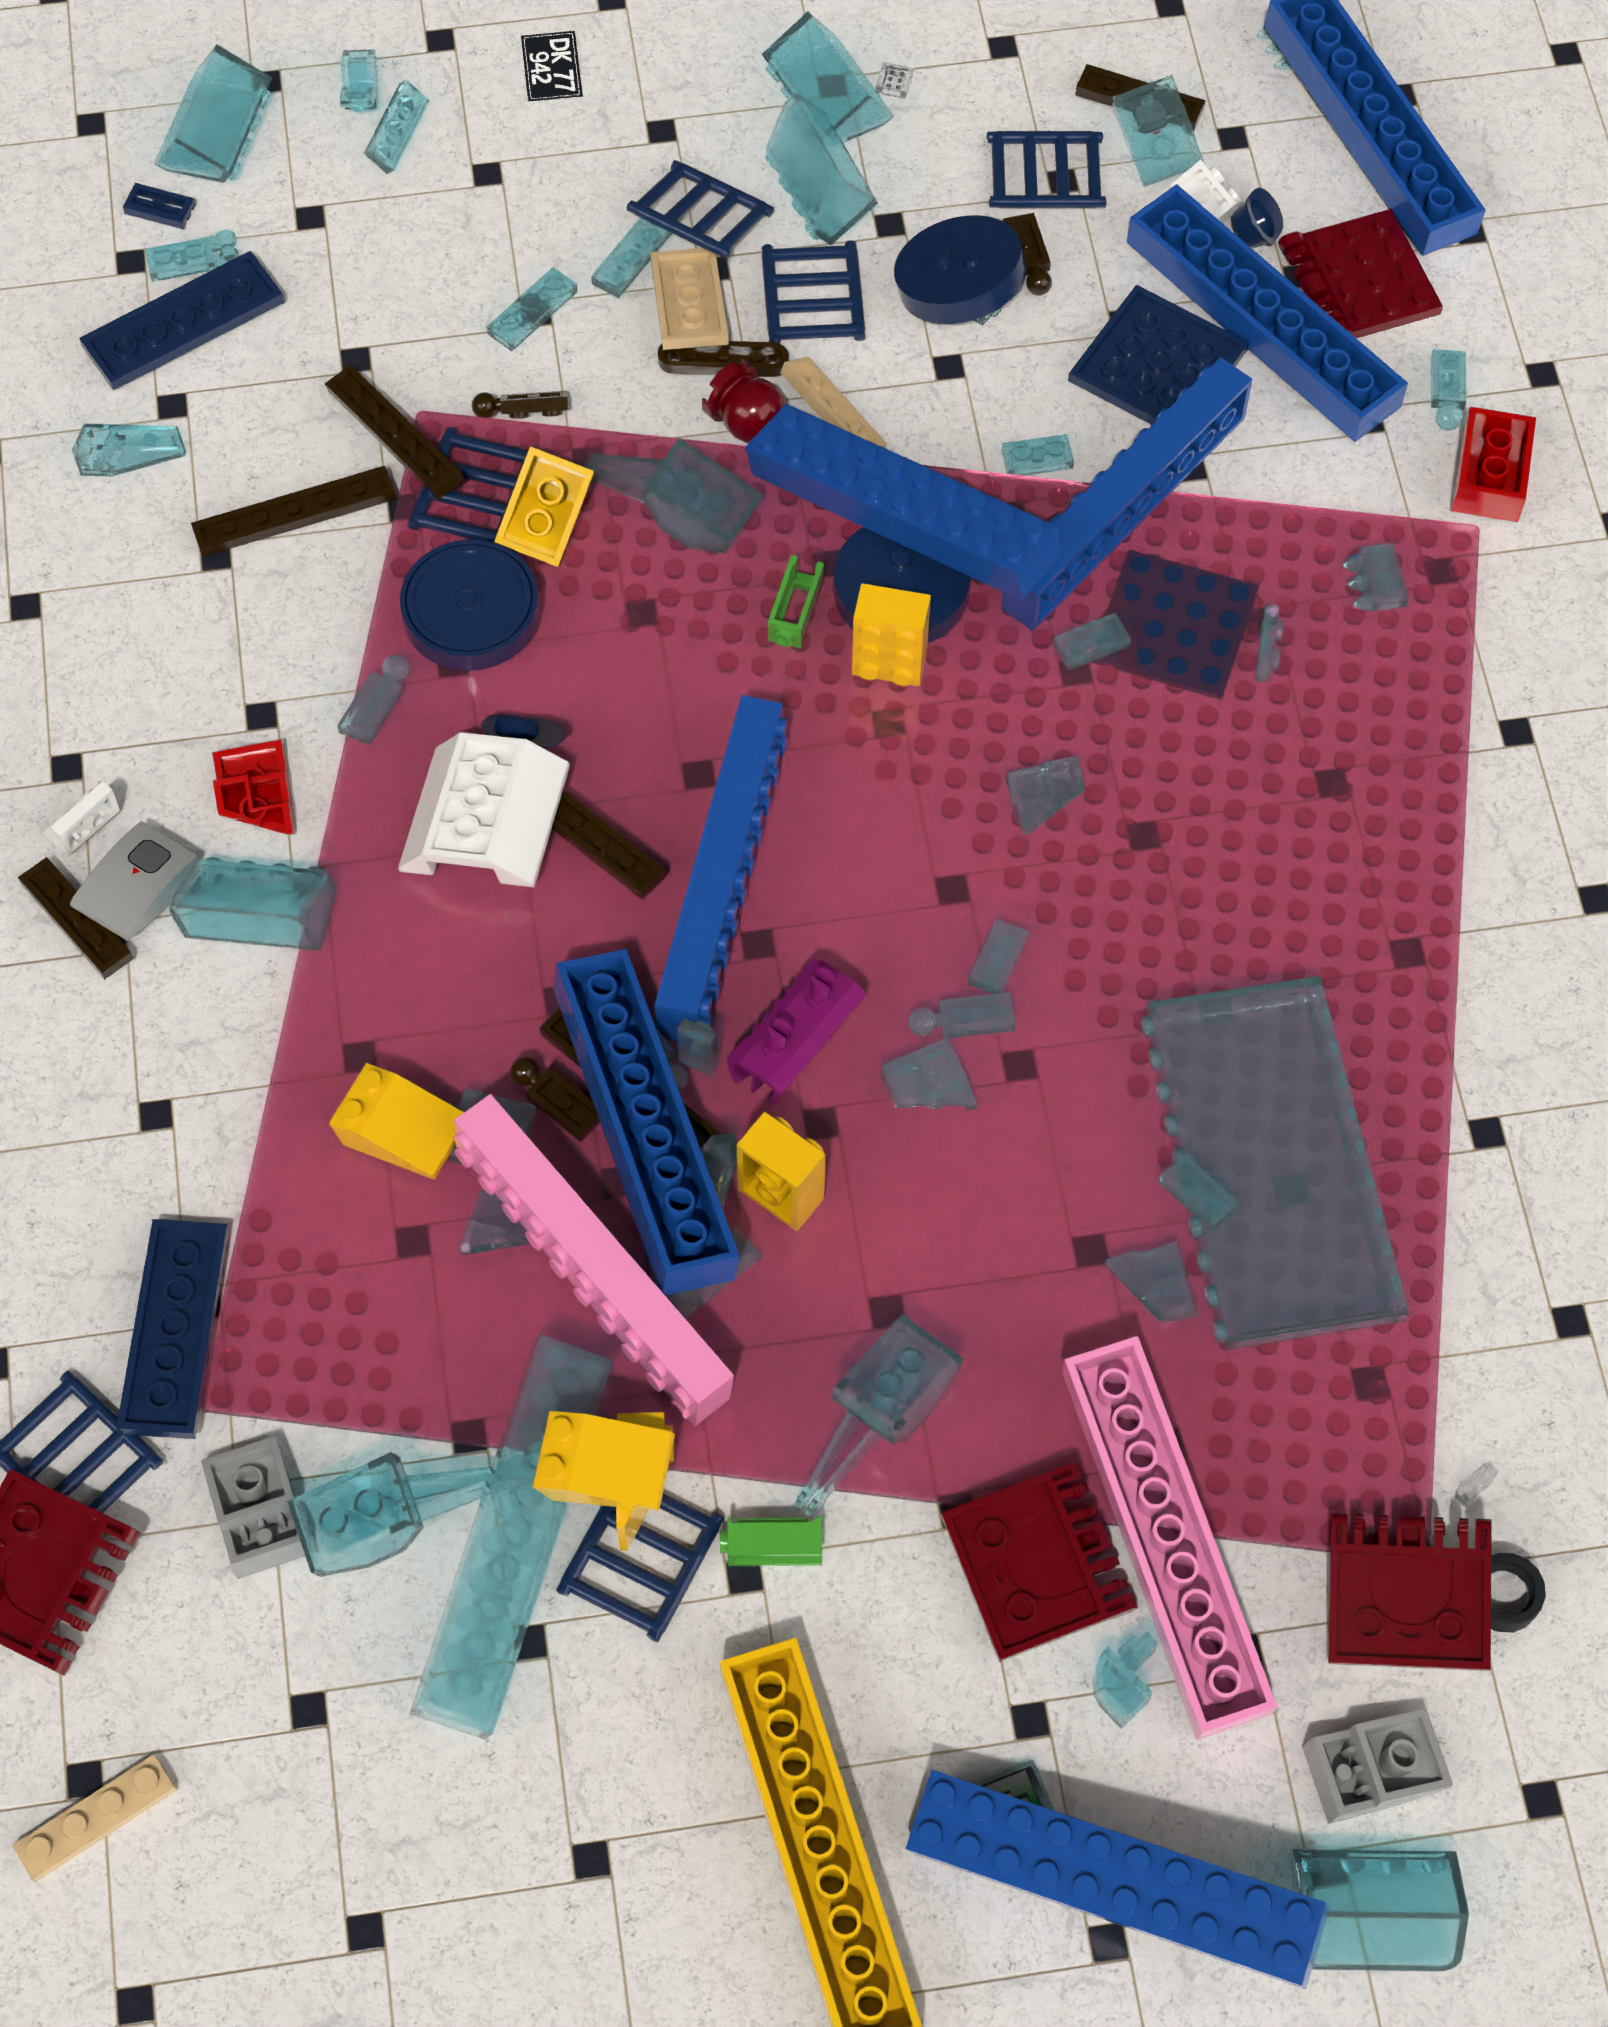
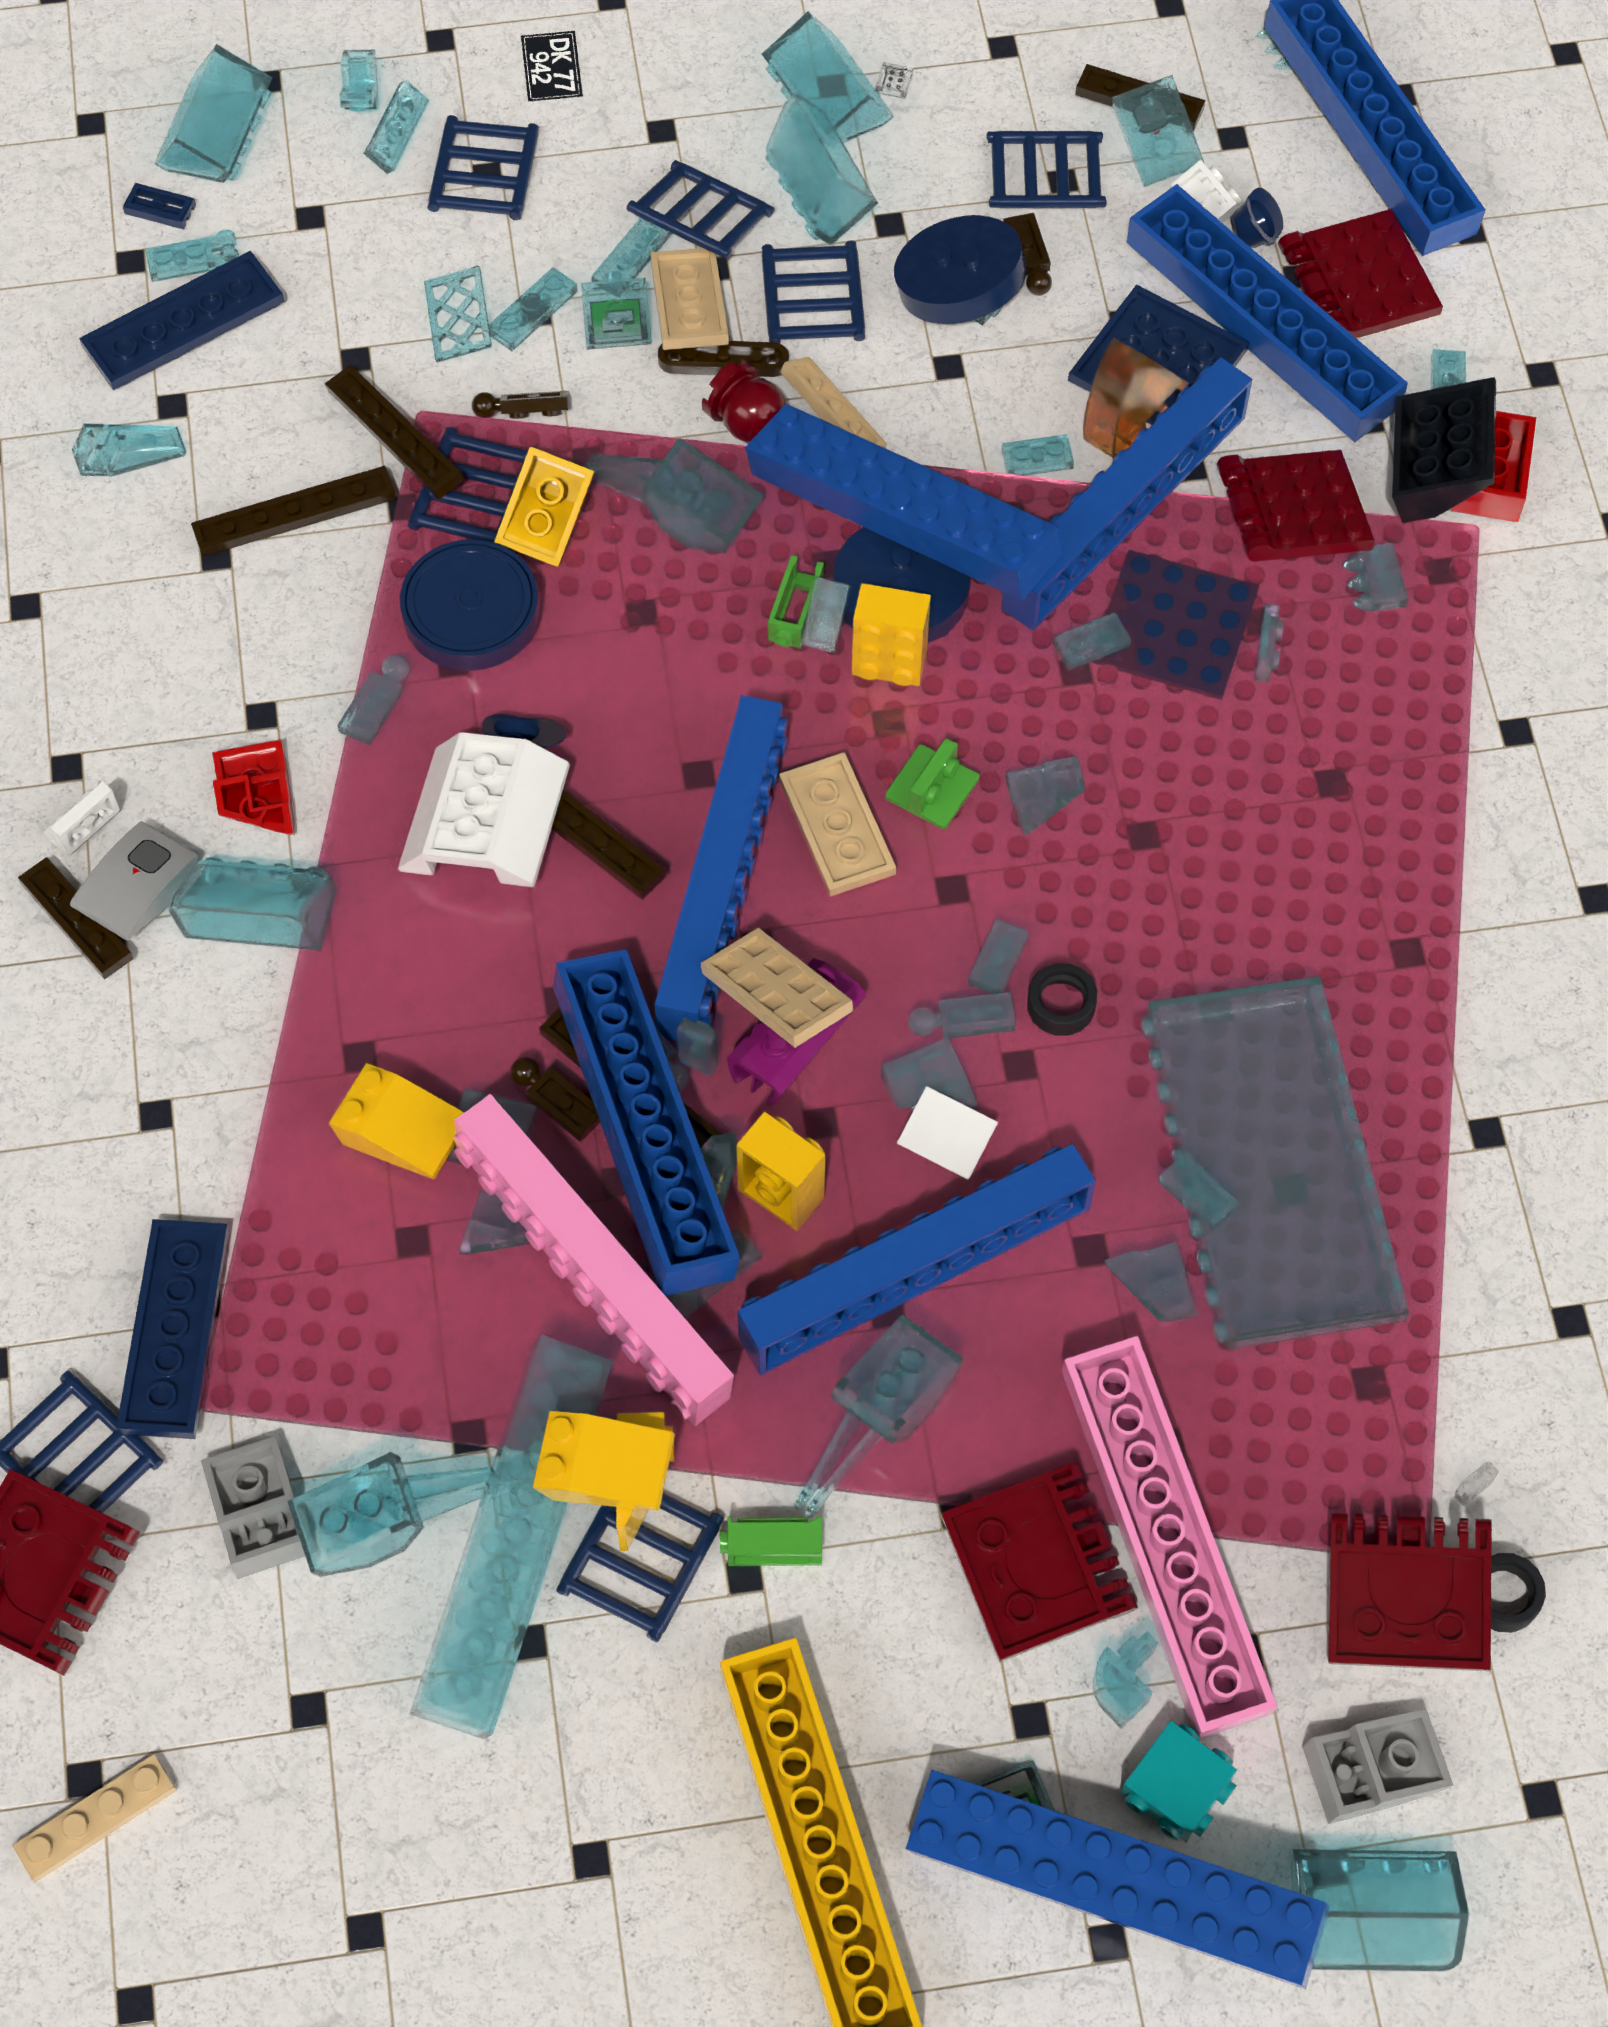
none -> clear light blue window [424,265,492,363]
none -> dark blue bar [427,115,539,220]
none -> clear light blue tile [581,278,652,350]
none -> tan plate [701,928,853,1048]
none -> blue brick [737,1144,1096,1376]
none -> tan plate [779,752,896,897]
none -> clear light blue plate [801,576,851,653]
none -> bright green bracket [885,738,979,830]
none -> white sticker [897,1086,998,1180]
none -> black tyre [1027,963,1097,1036]
none -> clear orange wedge [1083,338,1189,459]
none -> teal brick [1121,1721,1237,1843]
none -> dark red hinge [1217,450,1375,562]
none -> black slope [1392,377,1496,523]

